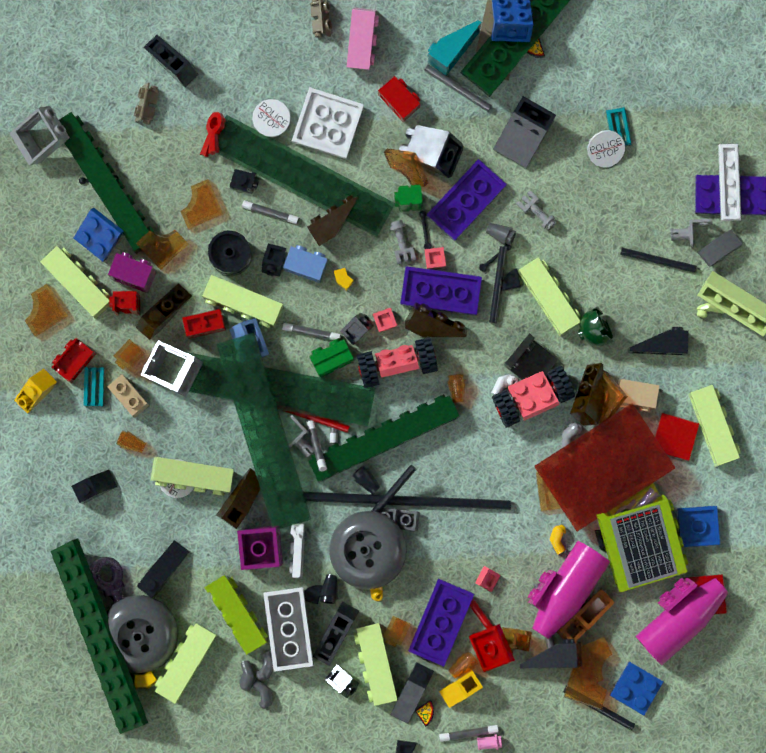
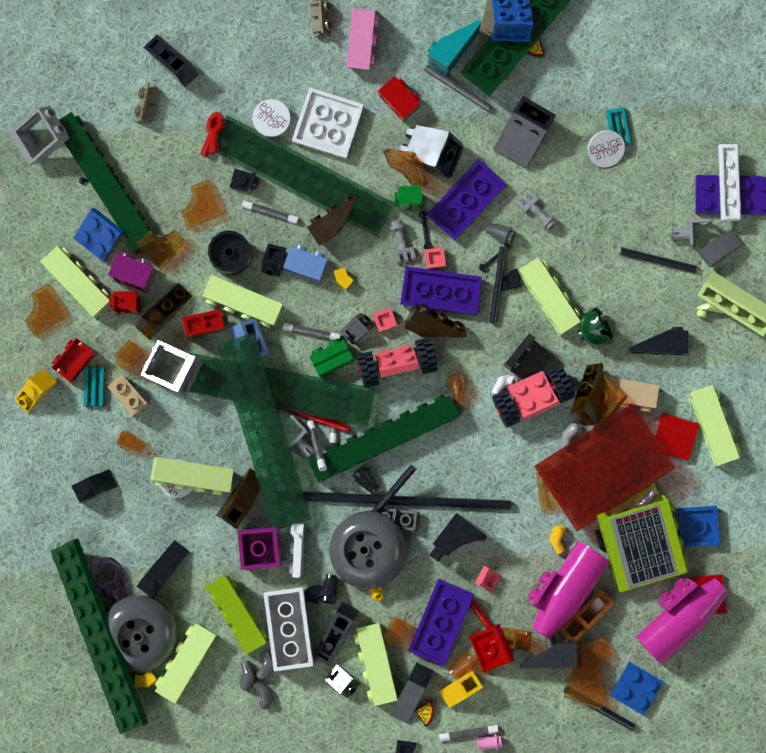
none -> black hips [429,513,487,562]

